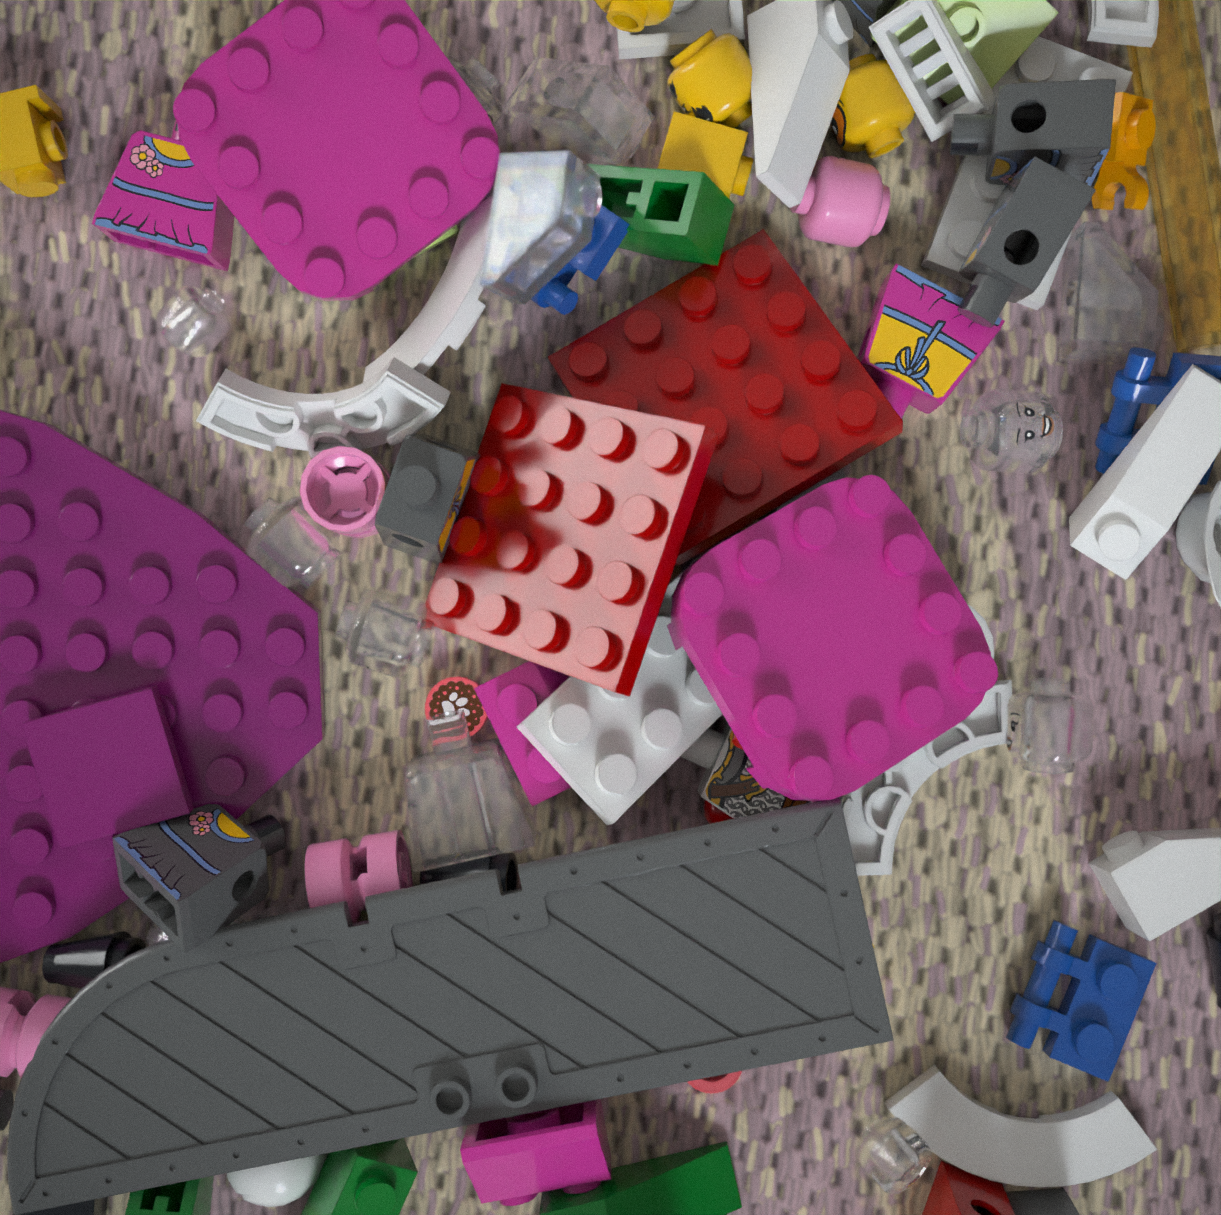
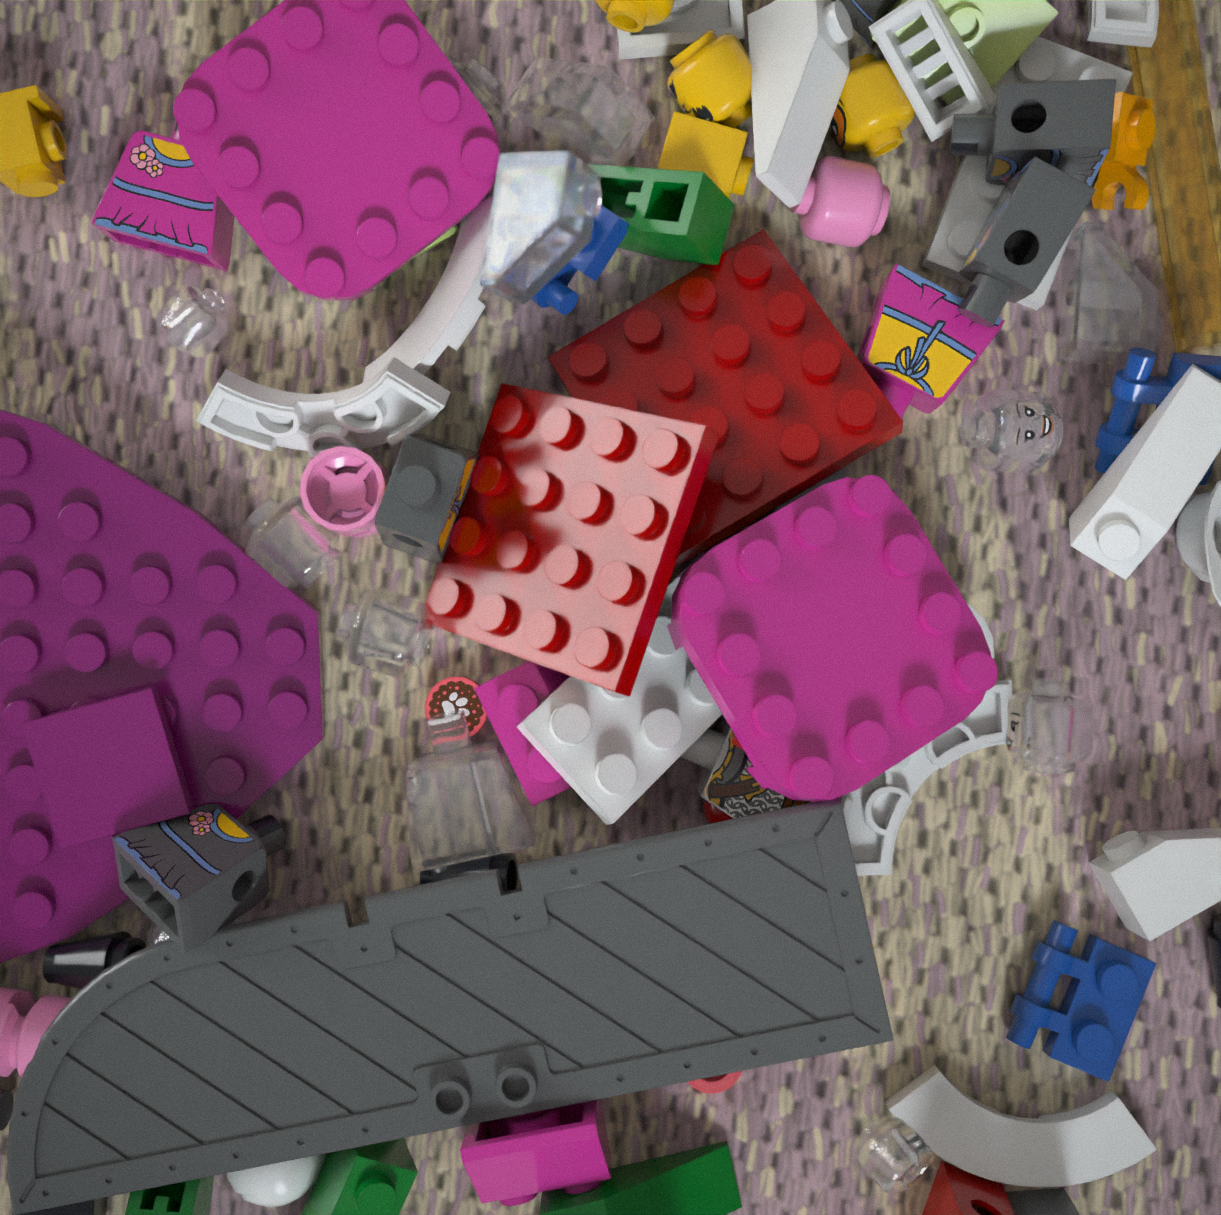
bright pink wheel [305,830,413,923] -> none

